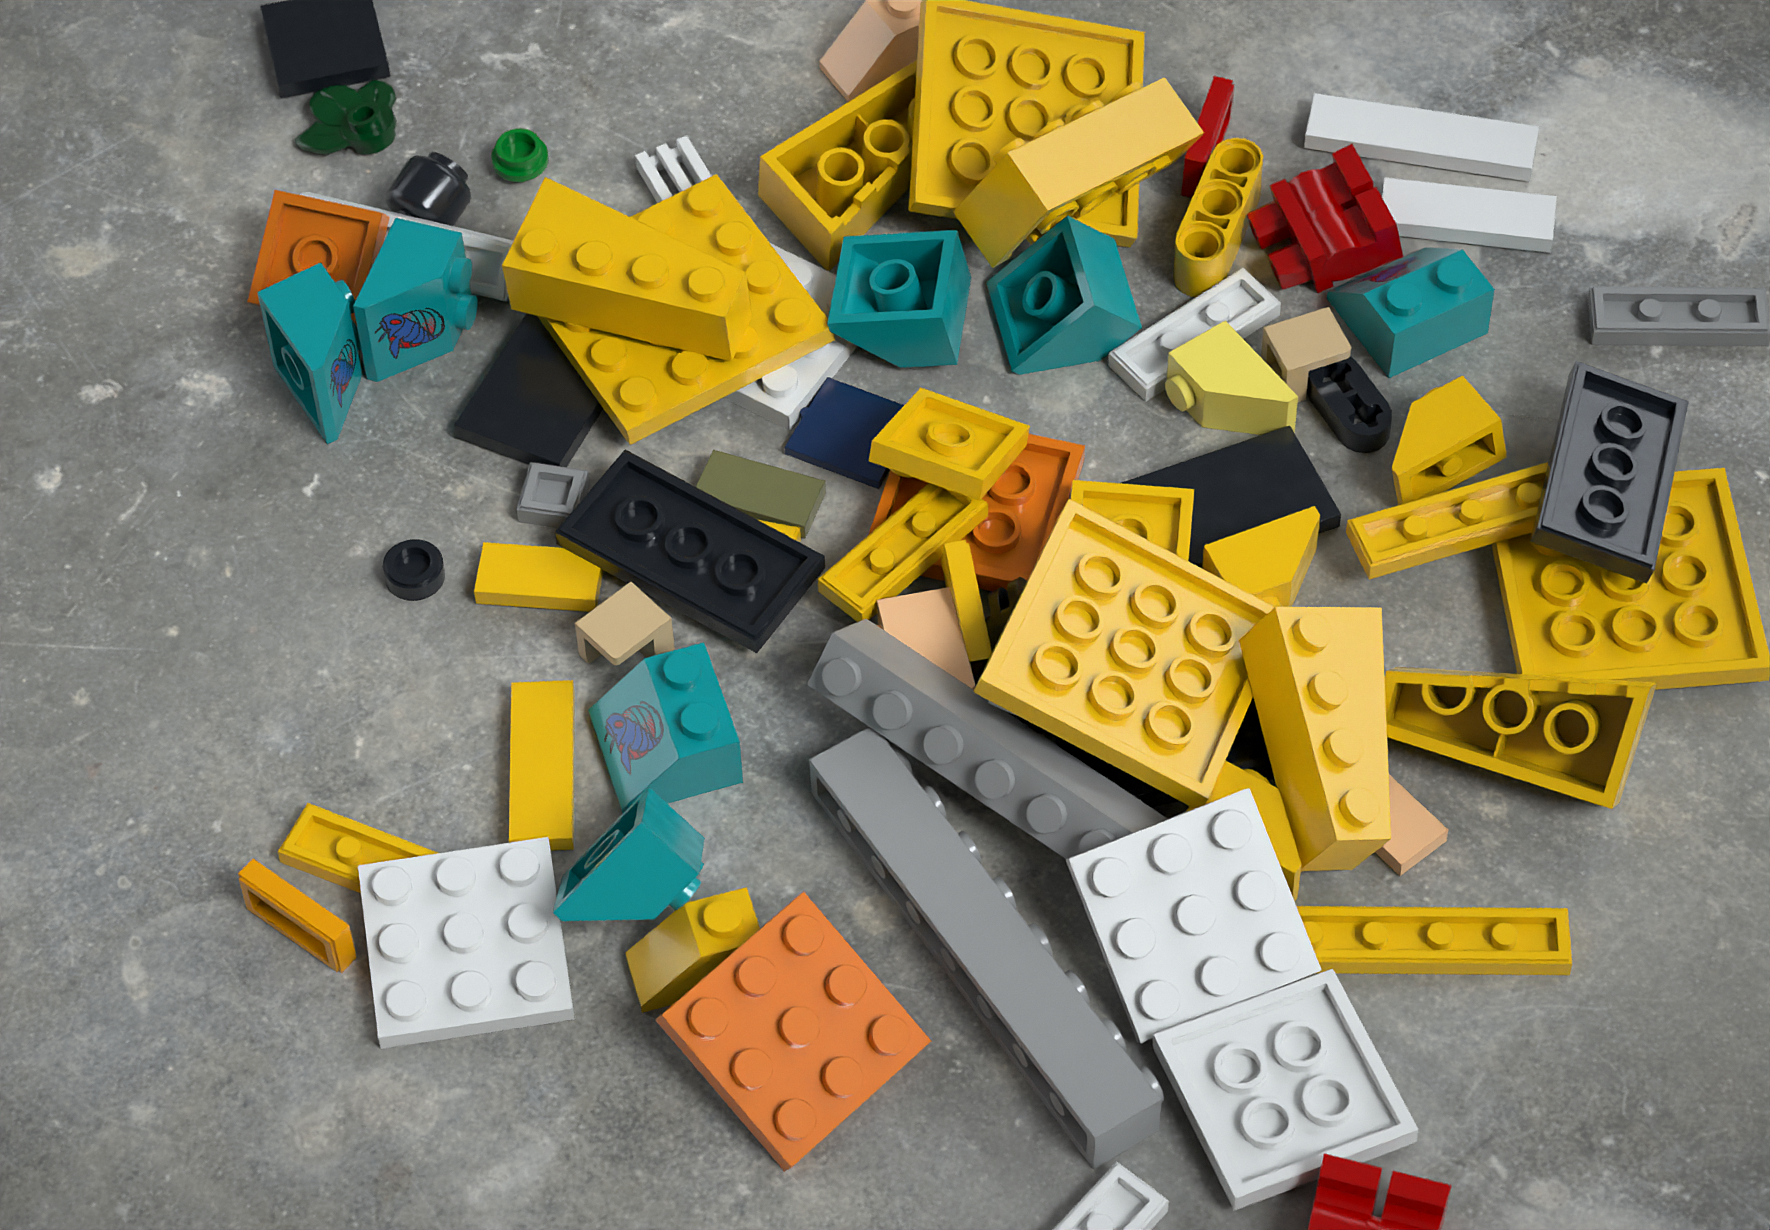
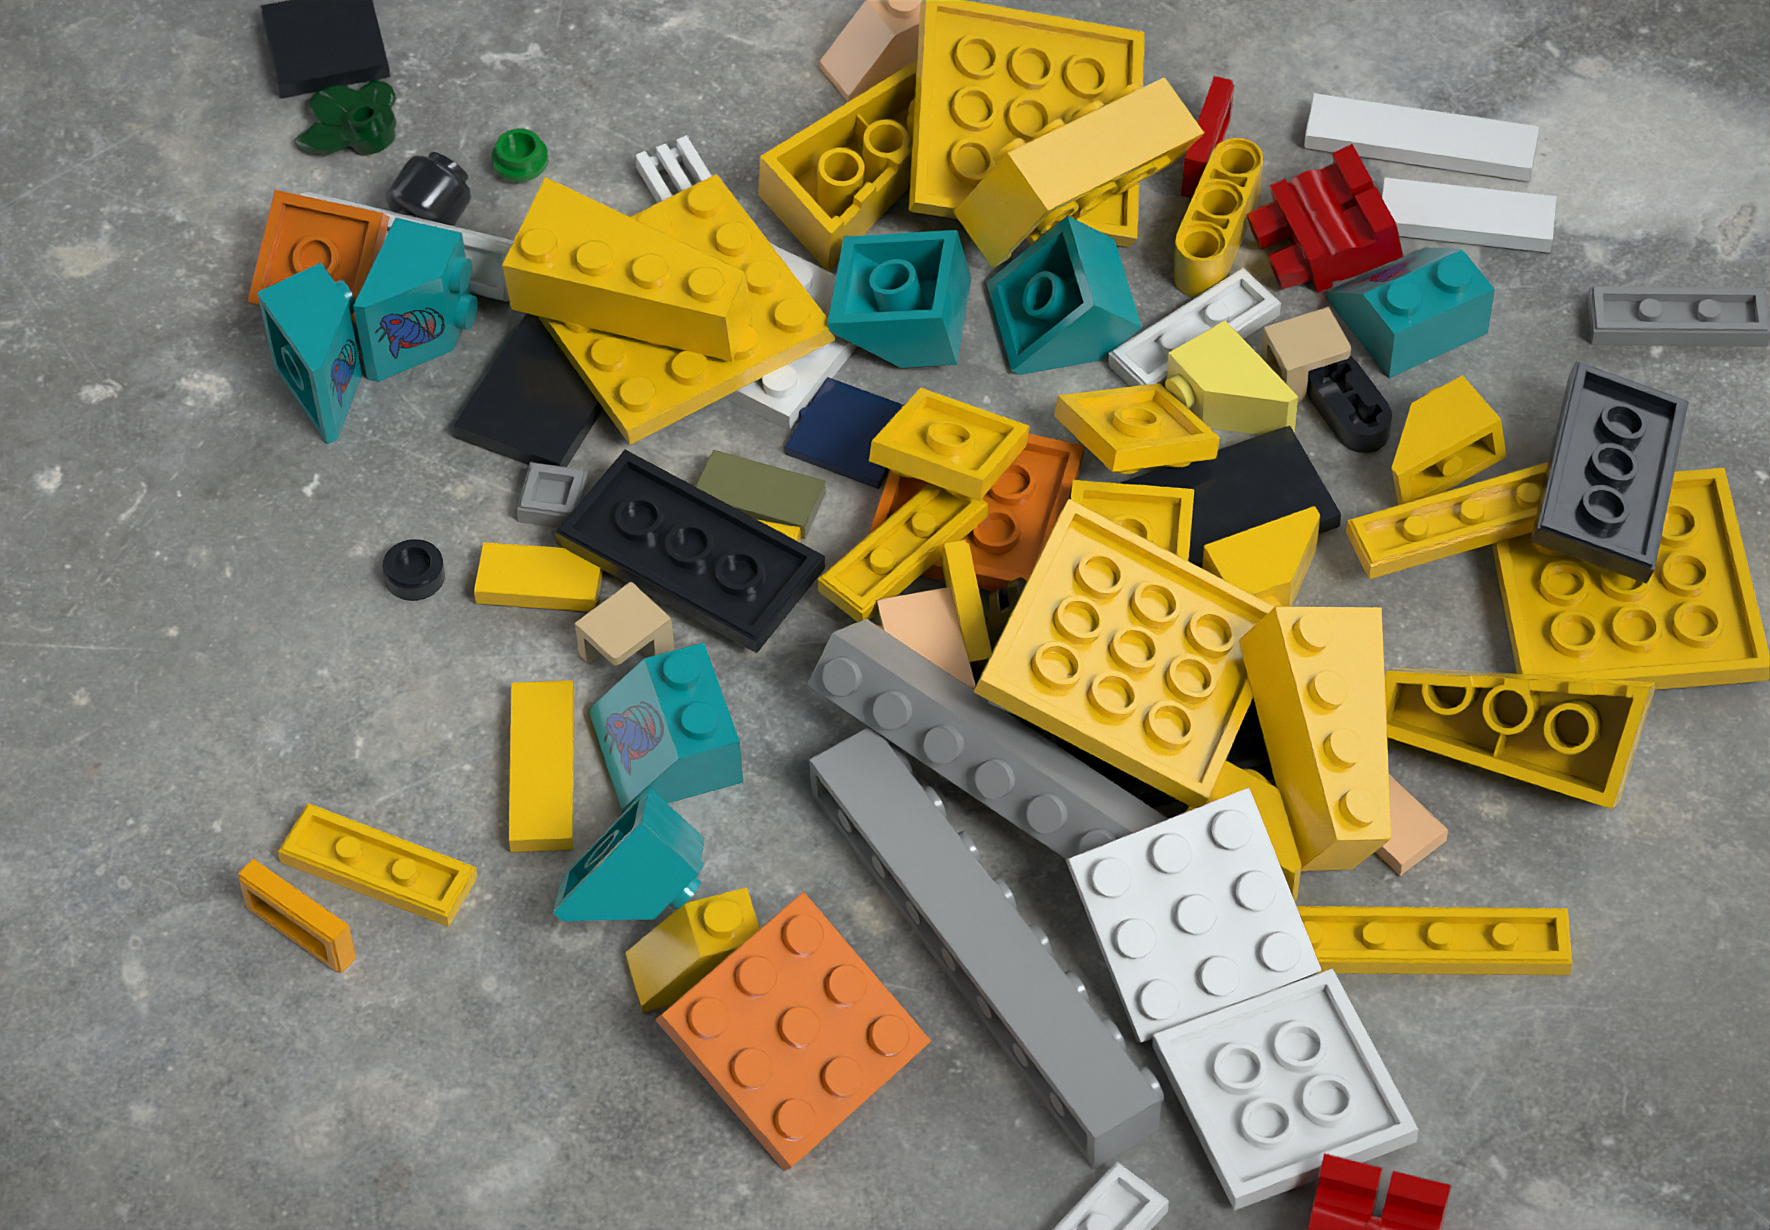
white plate [358,837,575,1049] -> none
none -> yellow plate [1054,383,1220,474]

